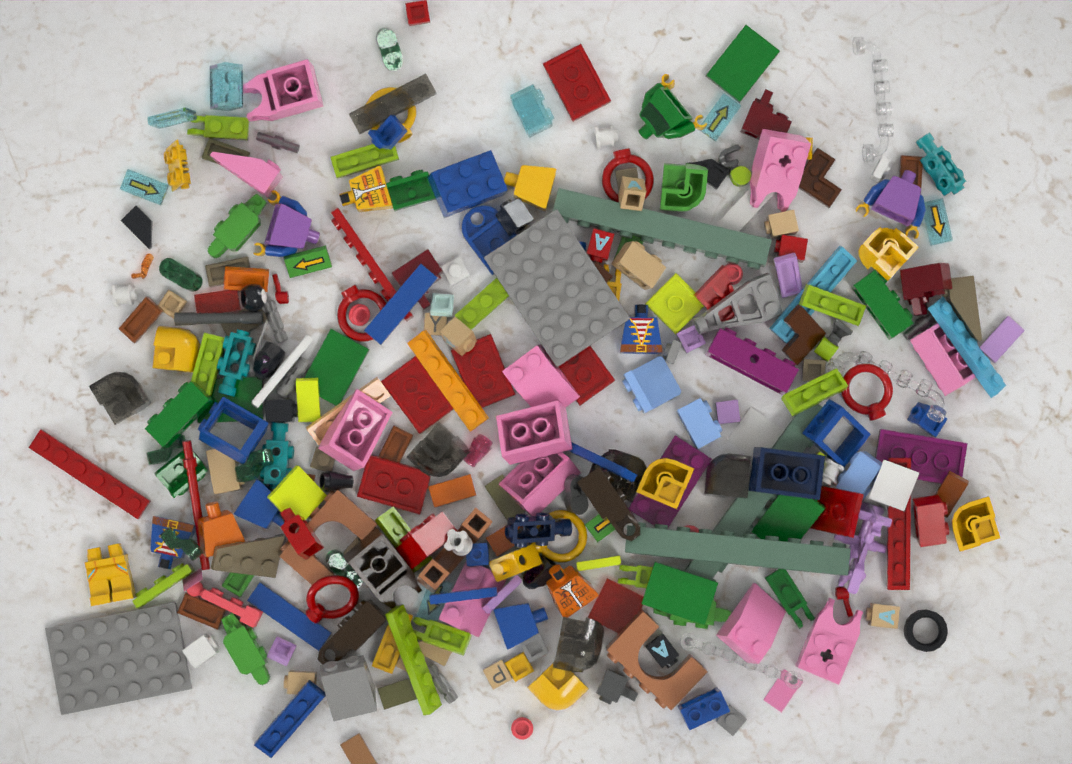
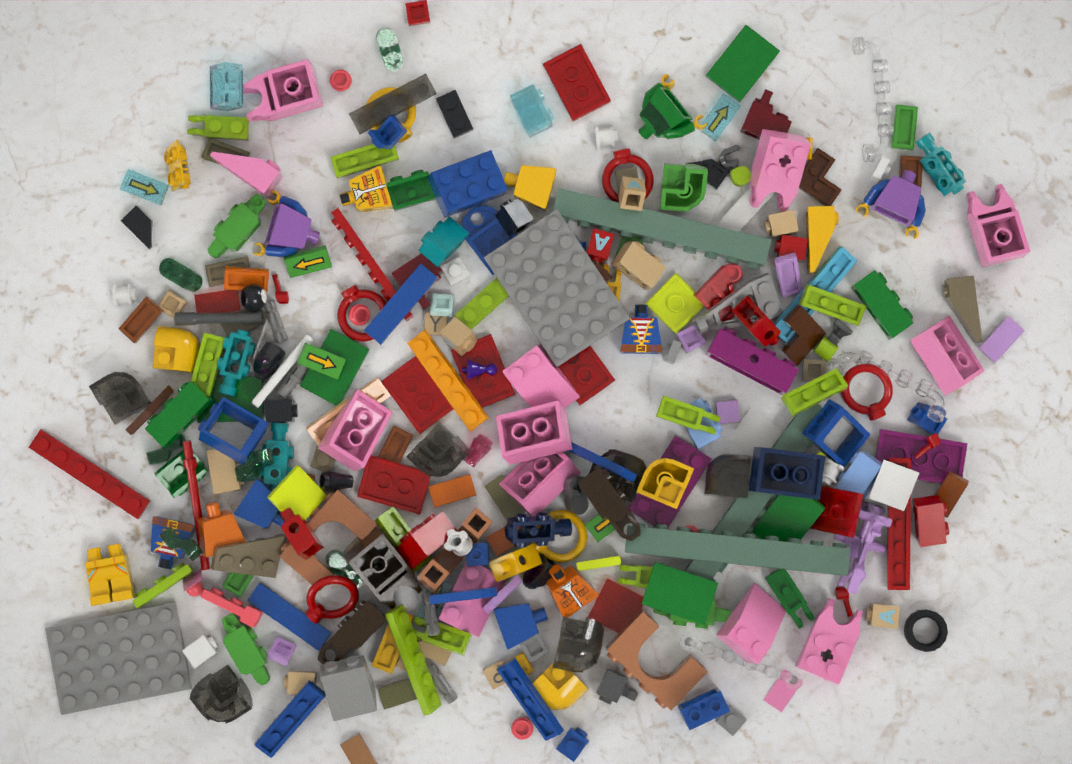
clear orange piece [131,253,154,279] -> none
clear light blue tile [147,107,197,129] -> none
dark orange tile [177,592,226,630] -> none
flat silver bar [256,132,300,153] -> none
neon yellow tile [296,378,321,422] -> none
light blue bracket [622,356,681,414] -> none
black brick [645,633,679,668] -> none
yellow brick [858,227,919,281] -> none
dark red hinge [900,263,952,316] -> none
flat silver bar [903,313,935,340] -> none
clear light blue tile [924,198,953,246] -> none
medium azure plate [927,297,1006,398] -> none
yellow brick [952,496,1000,552] -> none
none -> reddish brown tile [126,385,174,435]
none -> clear smoke brick [189,665,253,724]
none -> bright green tile [297,343,346,380]
none -> coral plate [330,70,352,92]
none -> teal brick [418,216,469,267]
none -> light grey axle [422,593,440,636]
none -> black plate [436,90,474,139]
none -> dark purple piece [462,359,497,381]
none -> blue tile [496,658,564,741]
none -> blue bracket [556,727,589,762]
none -> lime hinge [656,396,721,435]
none -> red torso [732,296,781,347]
none -> yellow slope [806,206,839,274]
none -> bright green tile [891,104,918,151]
none -> red hand [914,433,941,459]
none -> bright pink brick [966,184,1030,268]

